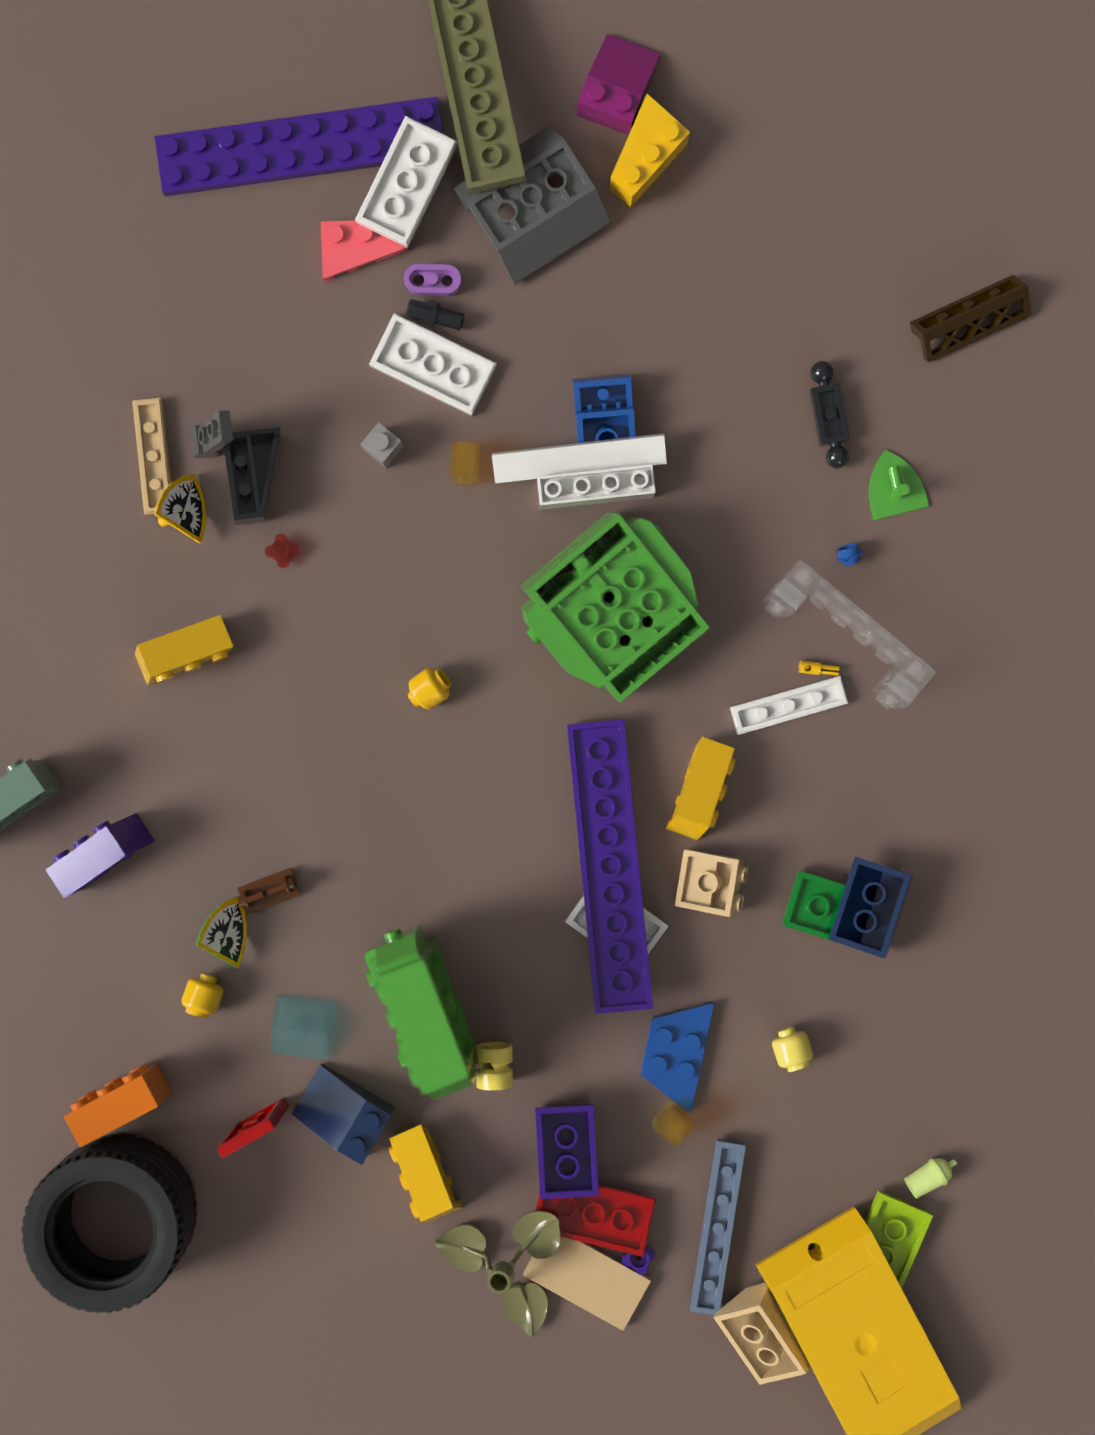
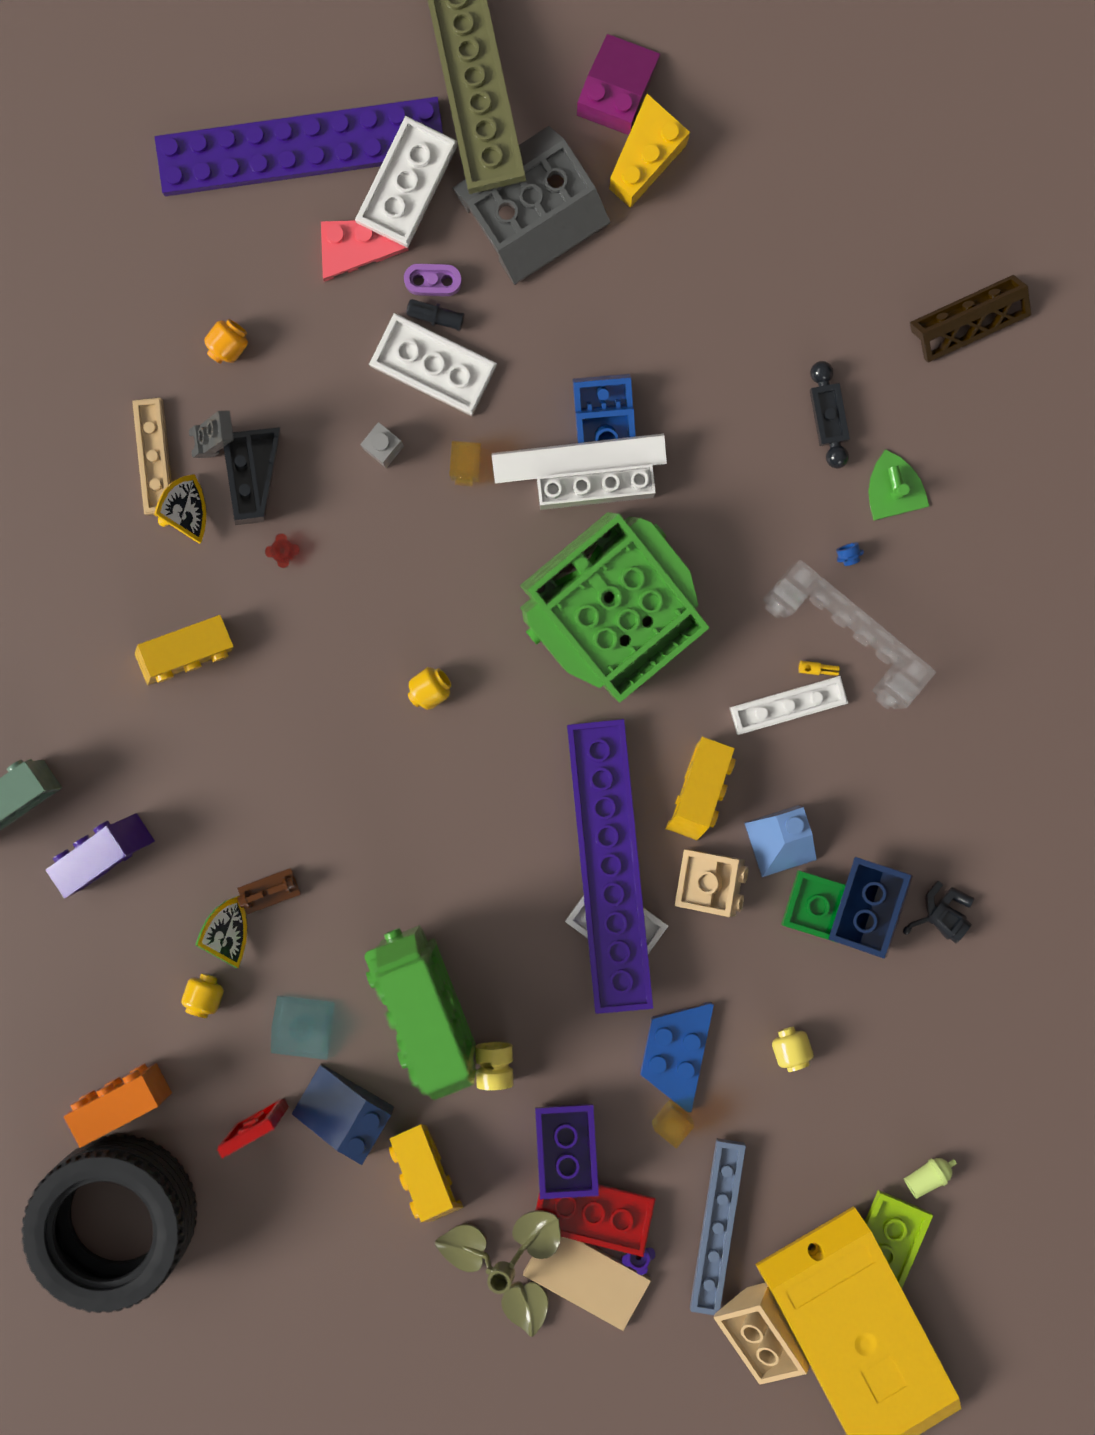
none -> light orange head [204,319,248,364]
none -> medium blue slope [744,805,816,877]
none -> black piece [903,881,974,943]

